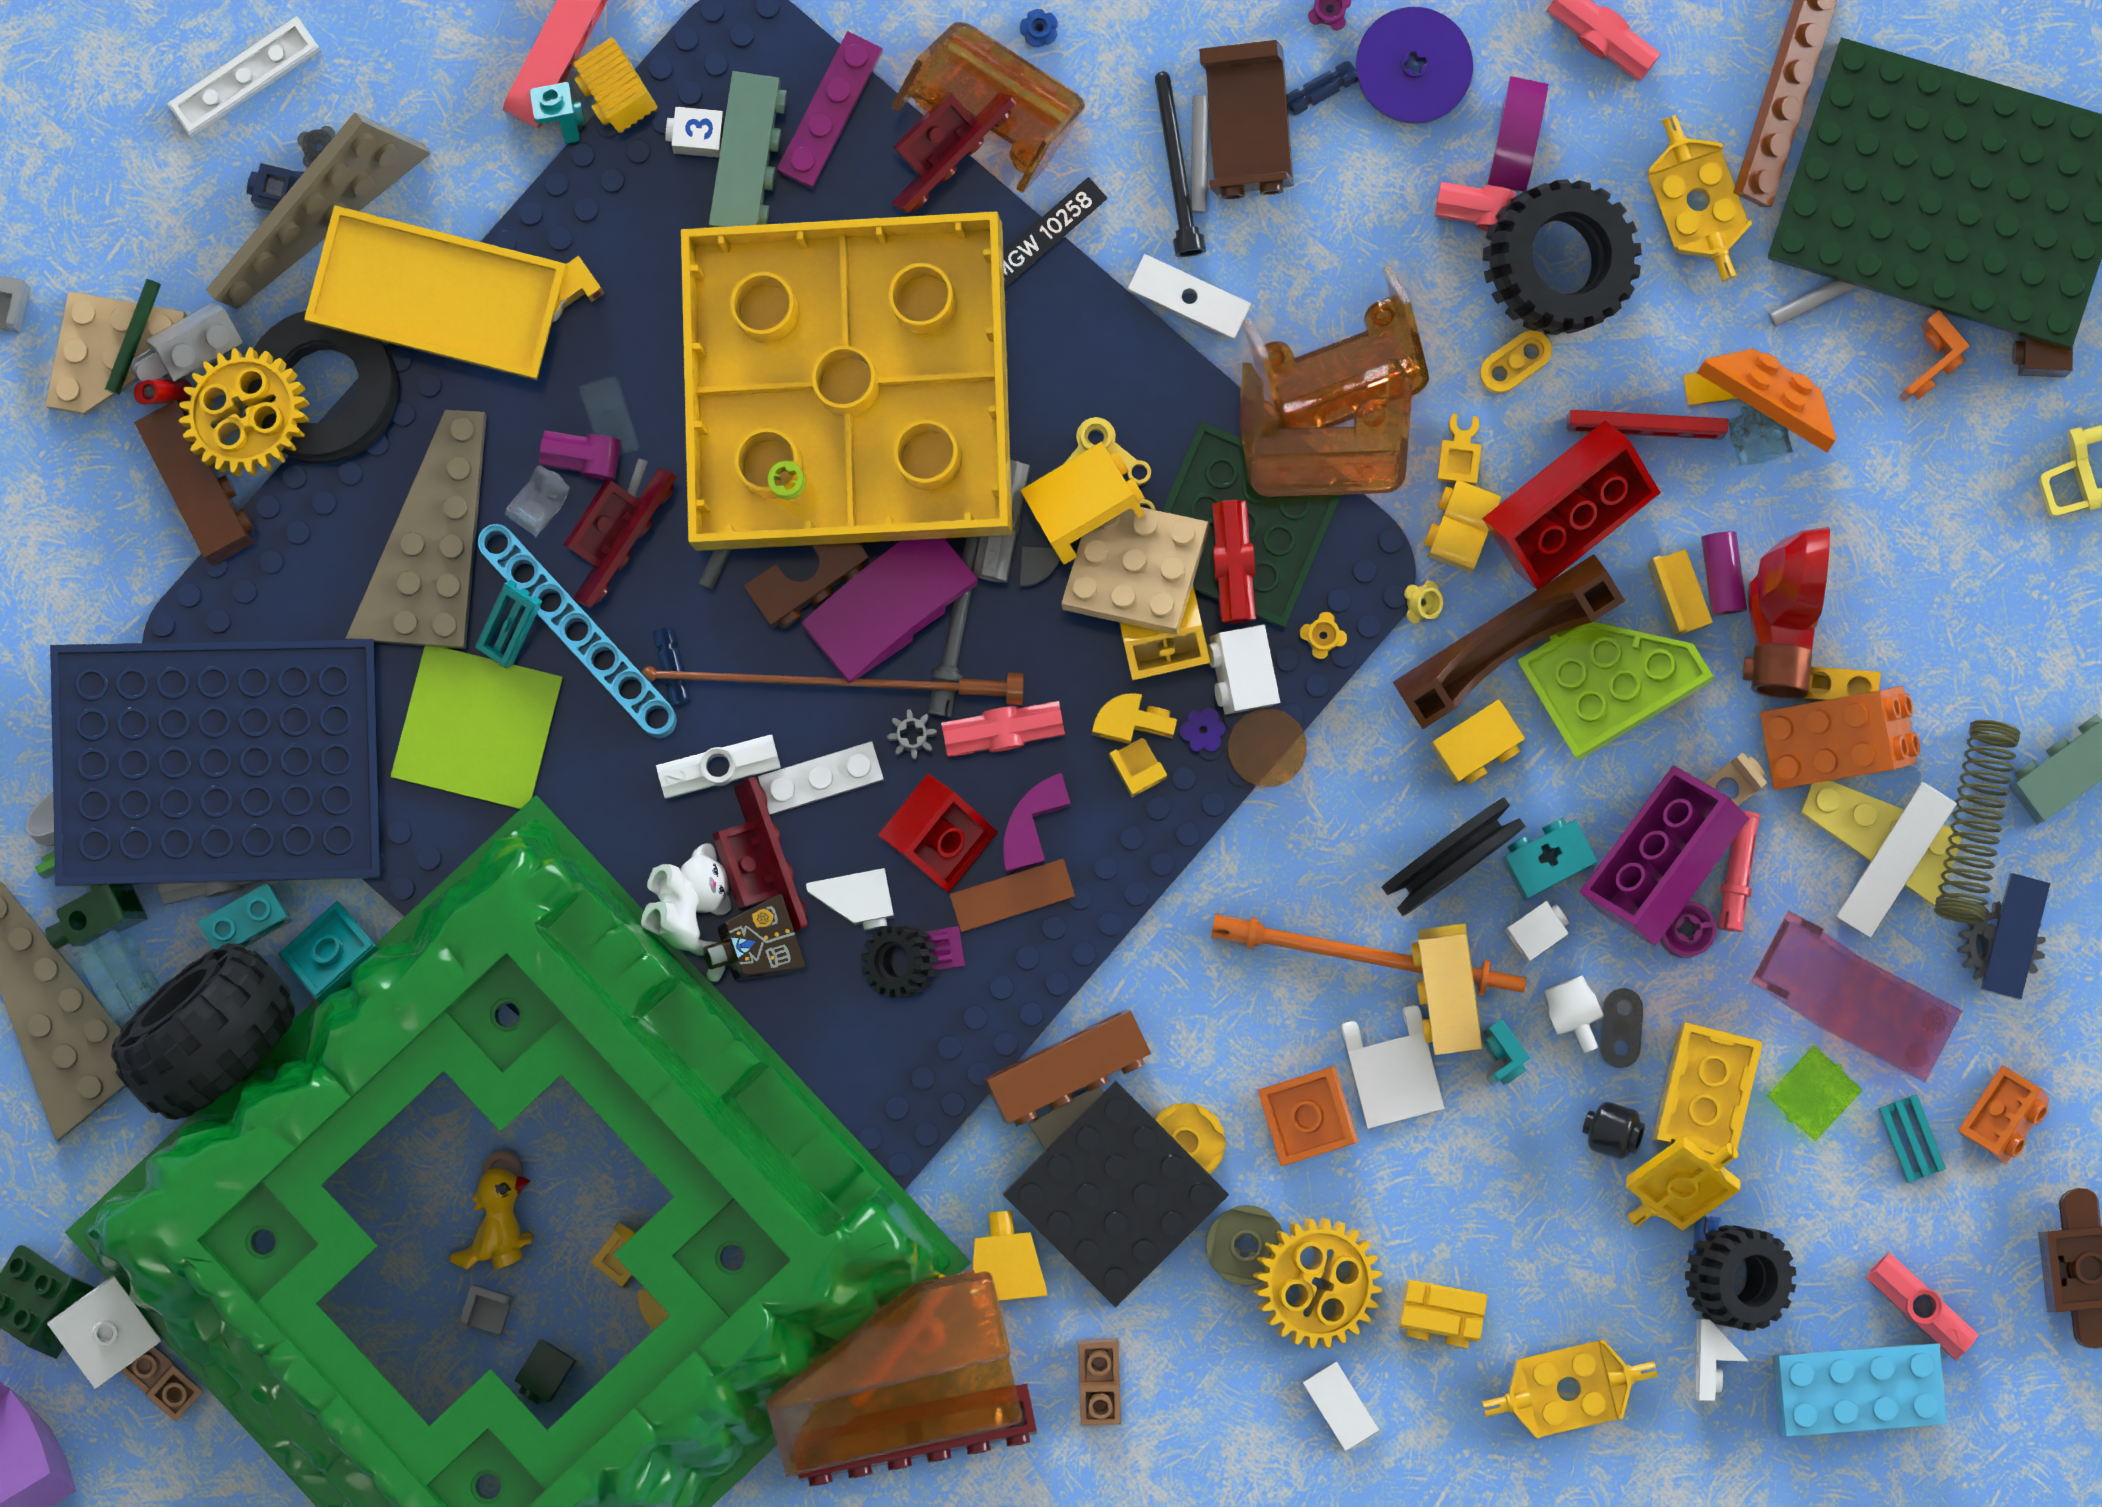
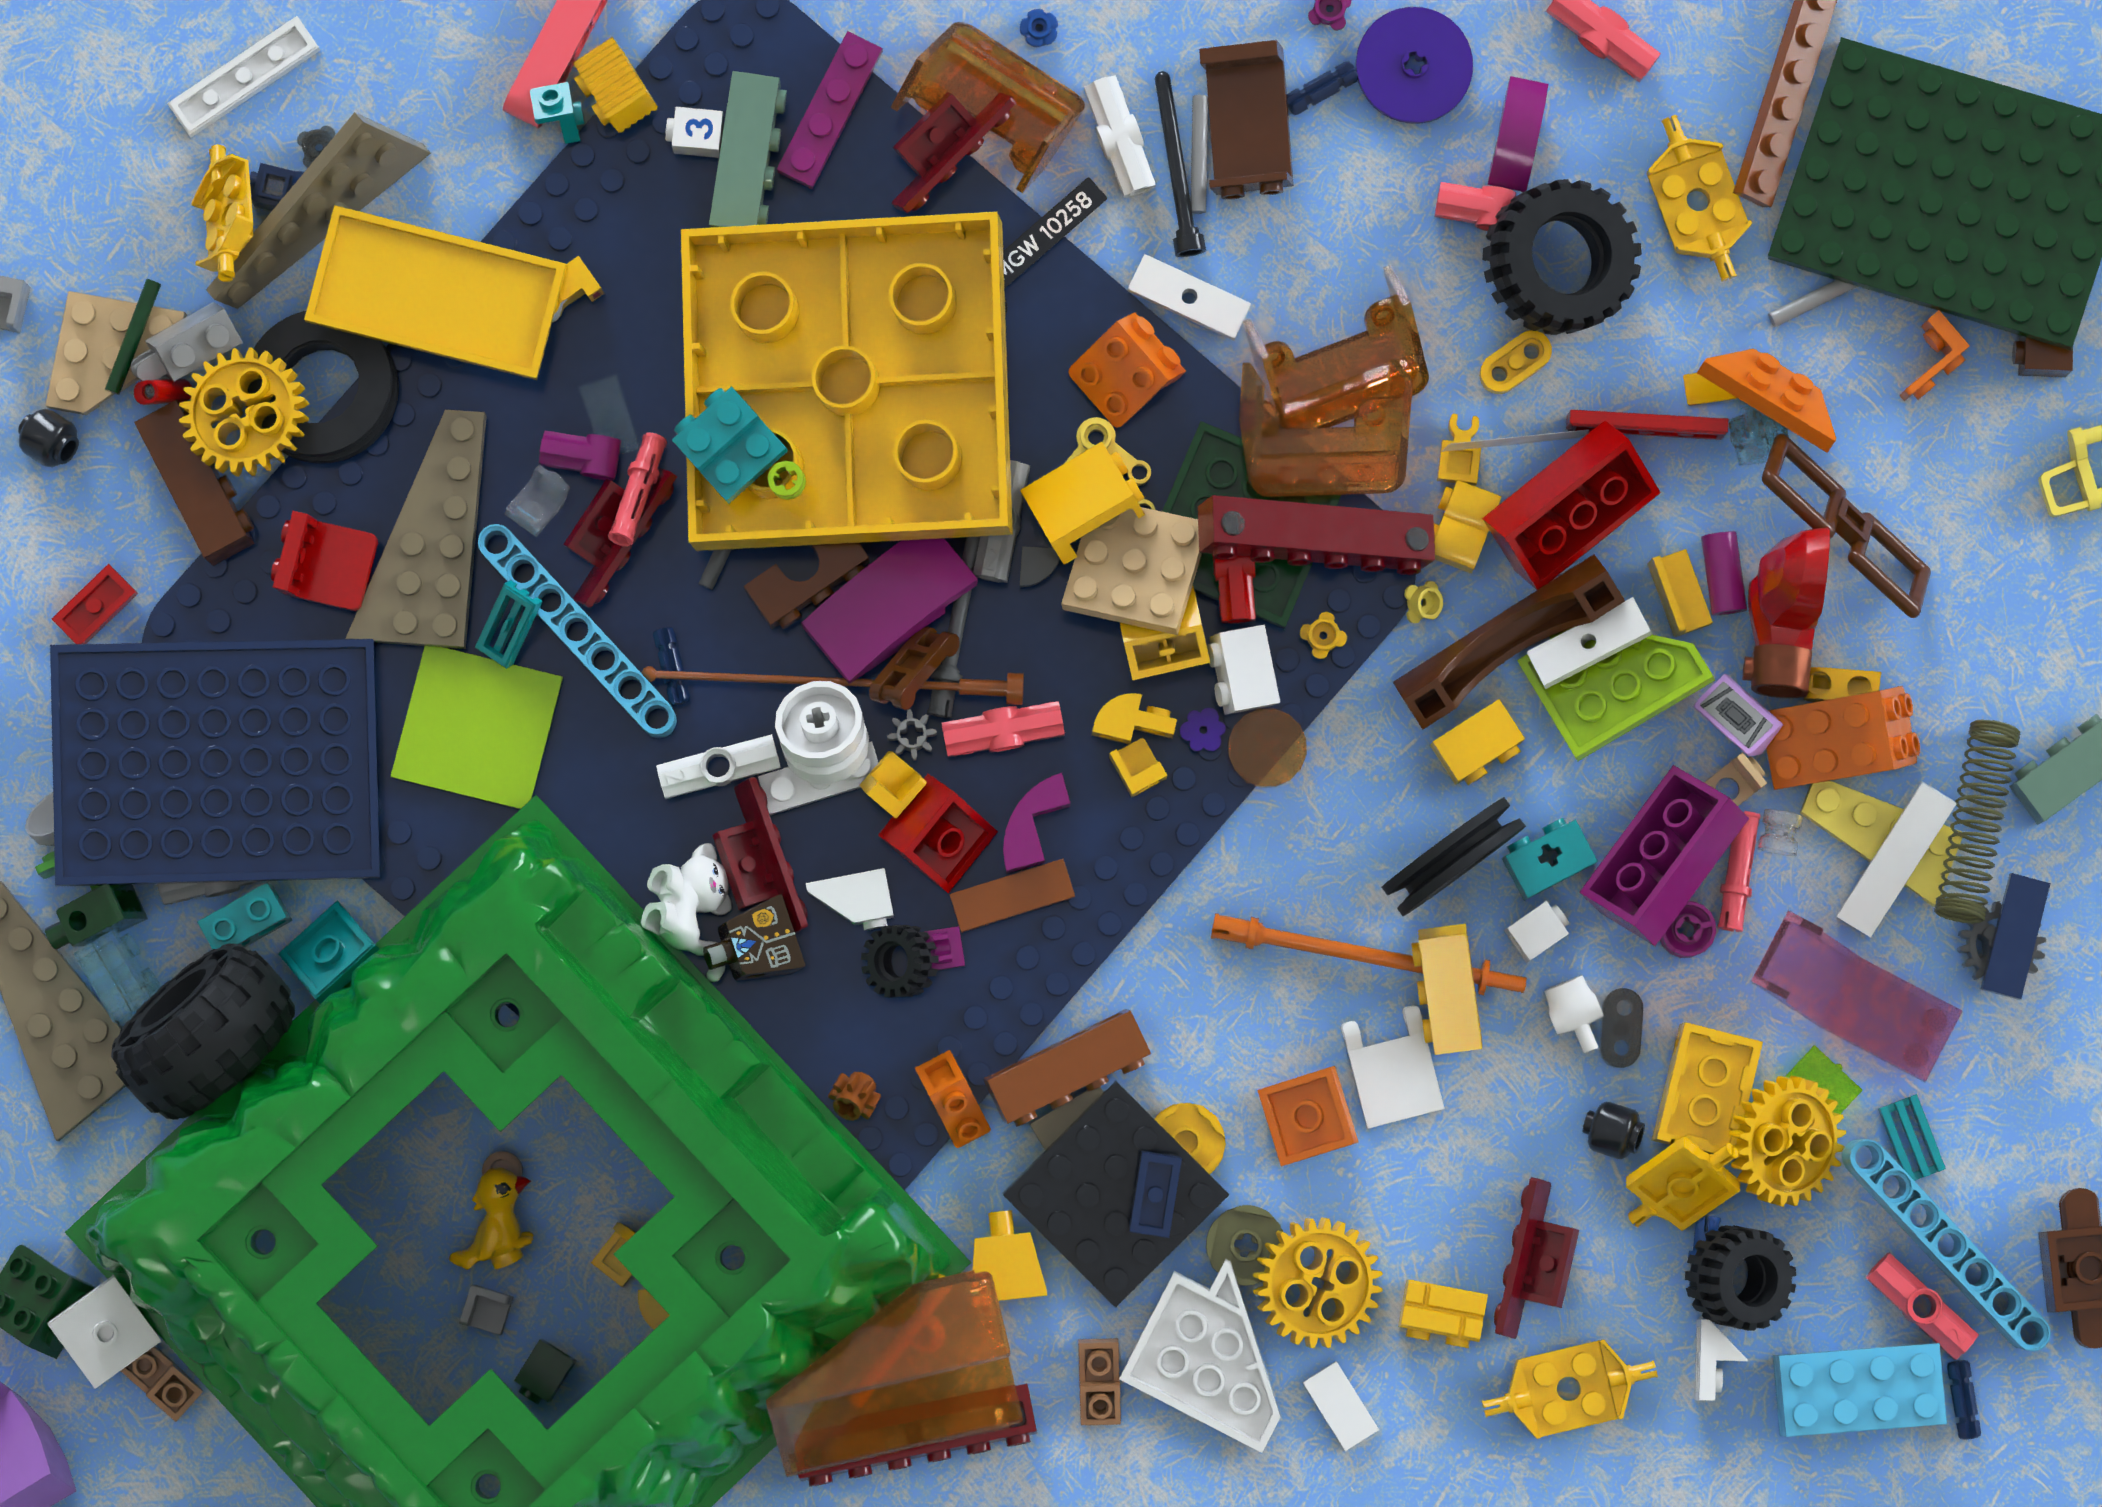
teal bracket [1482,1019,1530,1086] -> none
orange bracket [1958,1065,2049,1164] -> none
none -> black head [18,409,79,467]
none -> red plate [52,563,138,644]
none -> yellow plate [191,144,253,282]
none -> red bracket [271,511,378,611]
none -> coral pin [608,433,667,547]
none -> teal plate [672,386,788,504]
none -> white wheel [775,681,869,784]
none -> dark orange gear [828,1072,881,1121]
none -> yellow panel [859,751,927,818]
none -> reddish brown plate [869,626,960,710]
none -> orange bracket [915,1050,991,1148]
none -> orange bracket [1068,312,1186,428]
none -> white piece [1084,75,1156,198]
none -> white wing [1119,1259,1281,1453]
none -> dark blue plate [1129,1151,1182,1238]
none -> dark red piece [1198,495,1435,575]
none -> white sticker [1442,430,1589,452]
none -> dark red bracket [1494,1177,1579,1339]
none -> white tile [1527,597,1653,689]
none -> slope [1693,674,1784,756]
none -> yellow gear [1729,1075,1846,1207]
none -> clear wheel [1757,809,1803,856]
none -> reddish brown bar [1762,434,1931,618]
none -> medium azure beam [1841,1139,2051,1351]
none -> dark blue axle [1947,1360,1981,1440]

